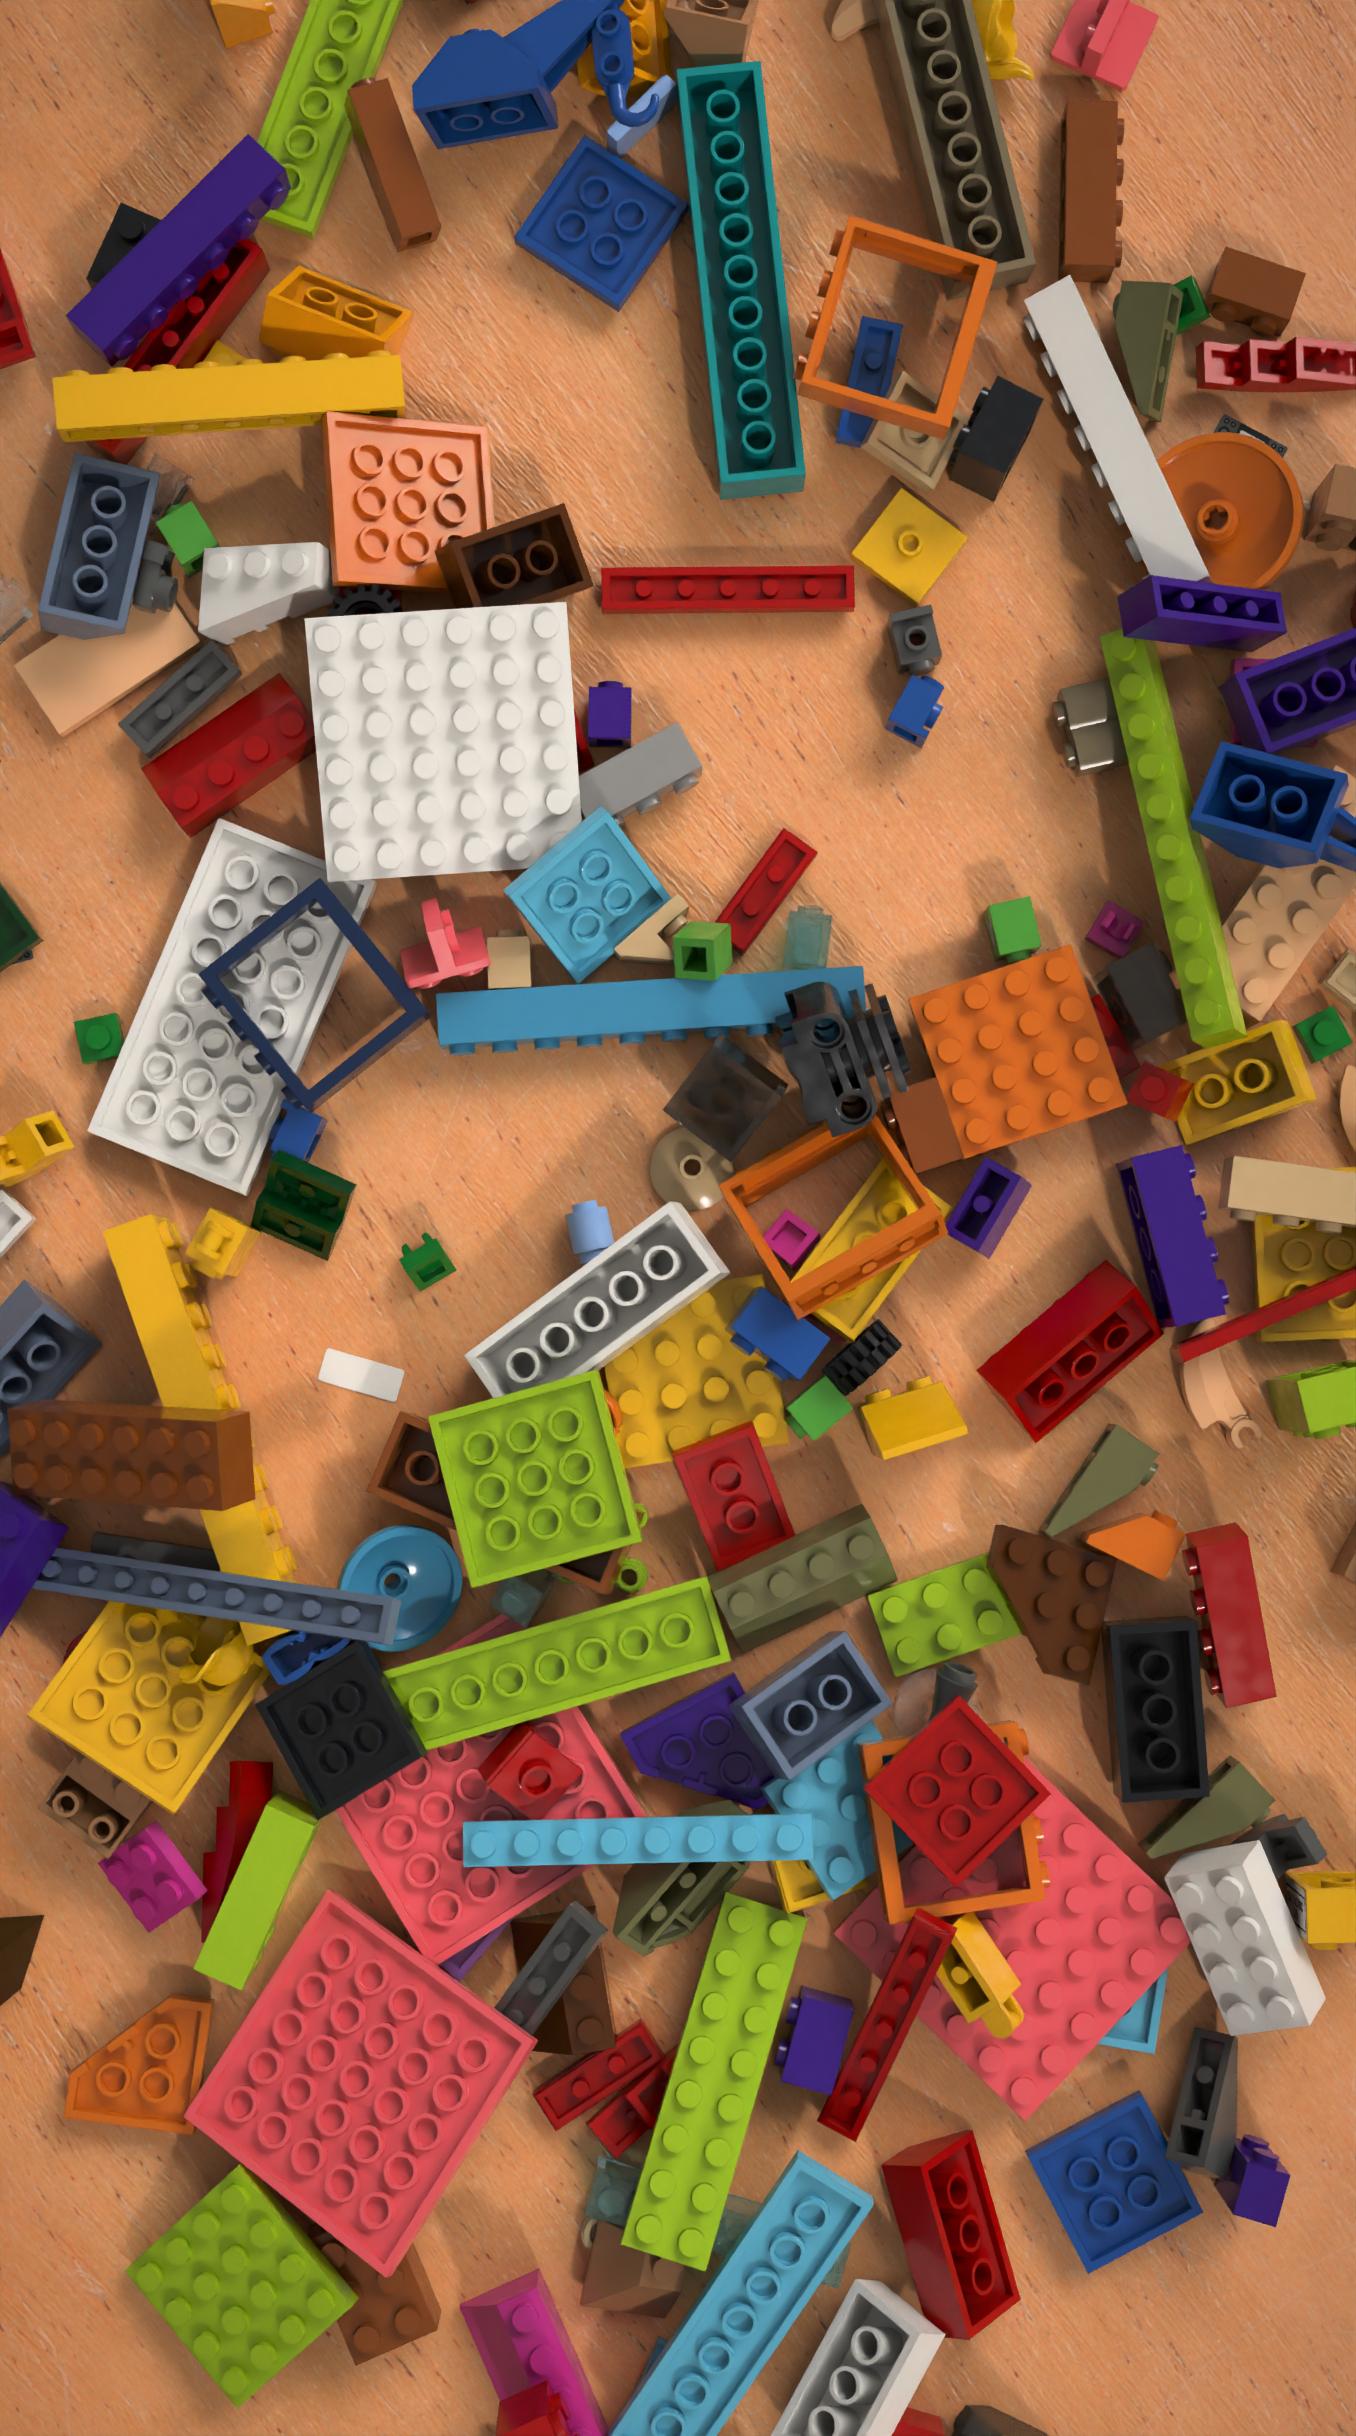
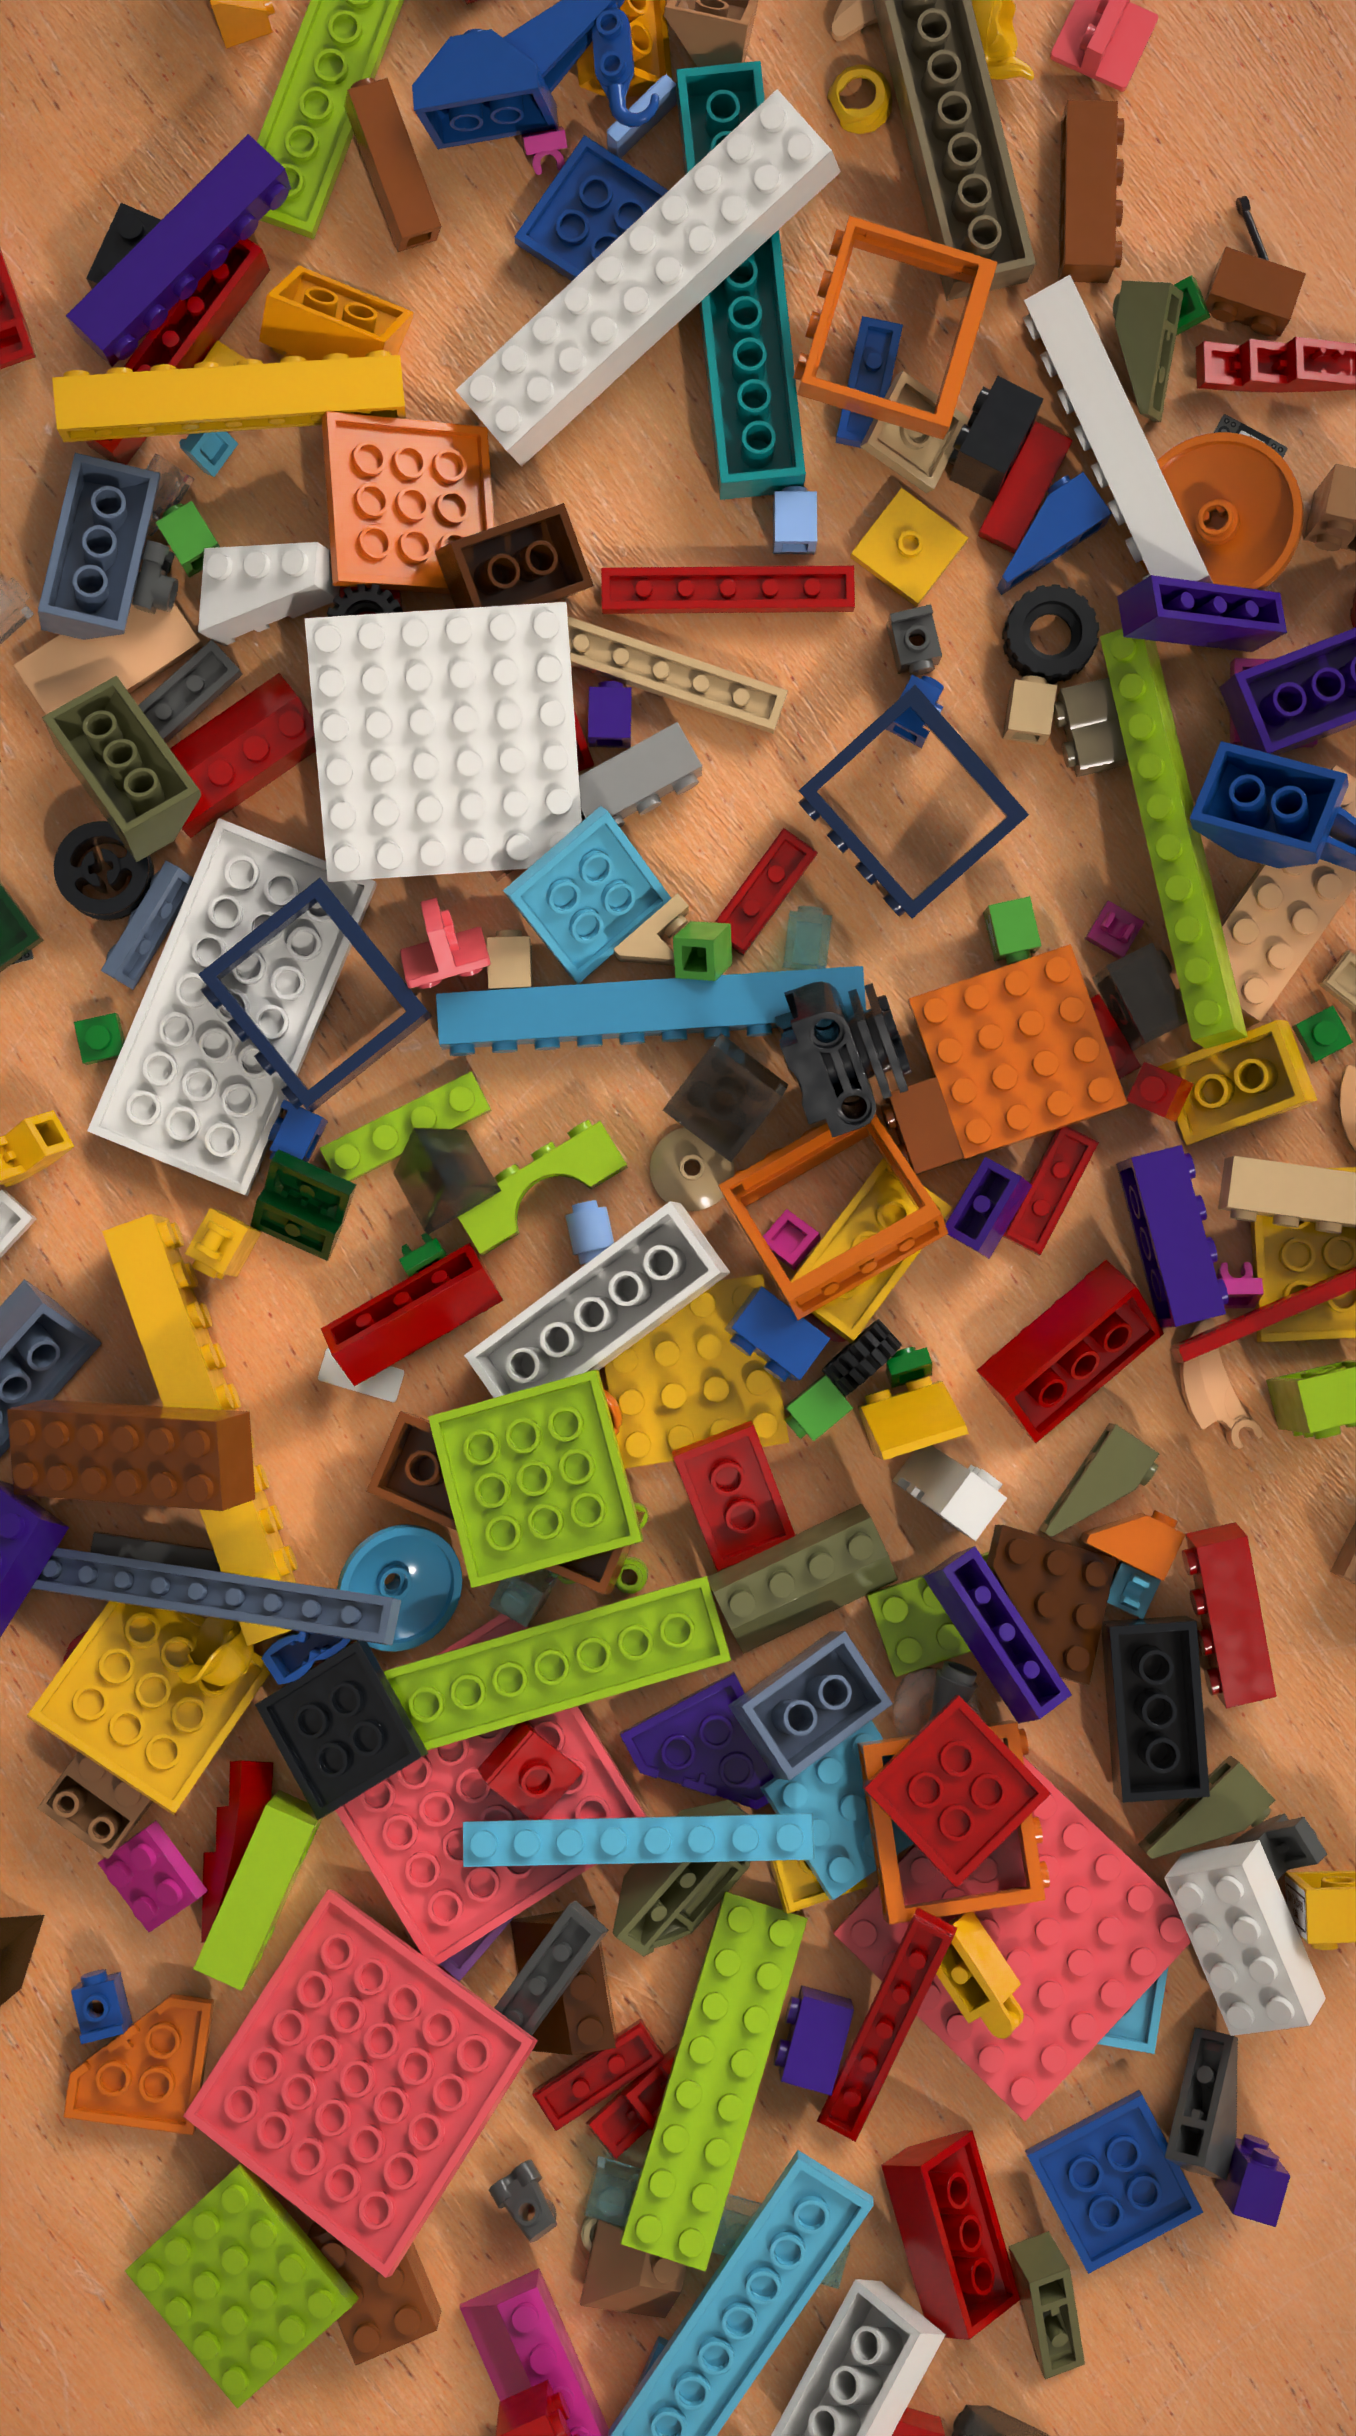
none -> olive slope [42,676,201,862]
none -> black wheel [54,821,154,921]
none -> blue brick [71,1969,133,2044]
none -> sand blue plate [101,861,193,990]
none -> medium azure tile [179,432,238,477]
none -> lime plate [320,1071,492,1182]
none -> red brick [321,1243,503,1387]
none -> clear smoke slope [393,1128,501,1235]
none -> lime arch [453,1120,628,1255]
none -> white brick [456,89,841,467]
none -> dark grey plate [489,2160,557,2243]
none -> dark pink tile [521,126,568,175]
none -> tan plate [567,616,788,734]
none -> light blue brick [773,486,817,554]
none -> dark blue window [798,685,1029,919]
none -> yellow piece [827,64,893,134]
none -> green plate [886,1347,932,1388]
none -> white wedge [892,1445,1007,1541]
none -> dark purple brick [923,1546,1072,1724]
none -> red tile [977,421,1073,554]
none -> blue slope [997,472,1112,595]
none -> black tyre [1002,584,1099,684]
none -> tan brick [1003,676,1057,745]
none -> red tile [1003,1126,1099,1256]
none -> olive slope [1009,2231,1085,2379]
none -> medium azure tile [1107,1561,1161,1619]
none -> dark pink tile [1217,1262,1264,1309]
none -> black hinge [1236,196,1269,261]

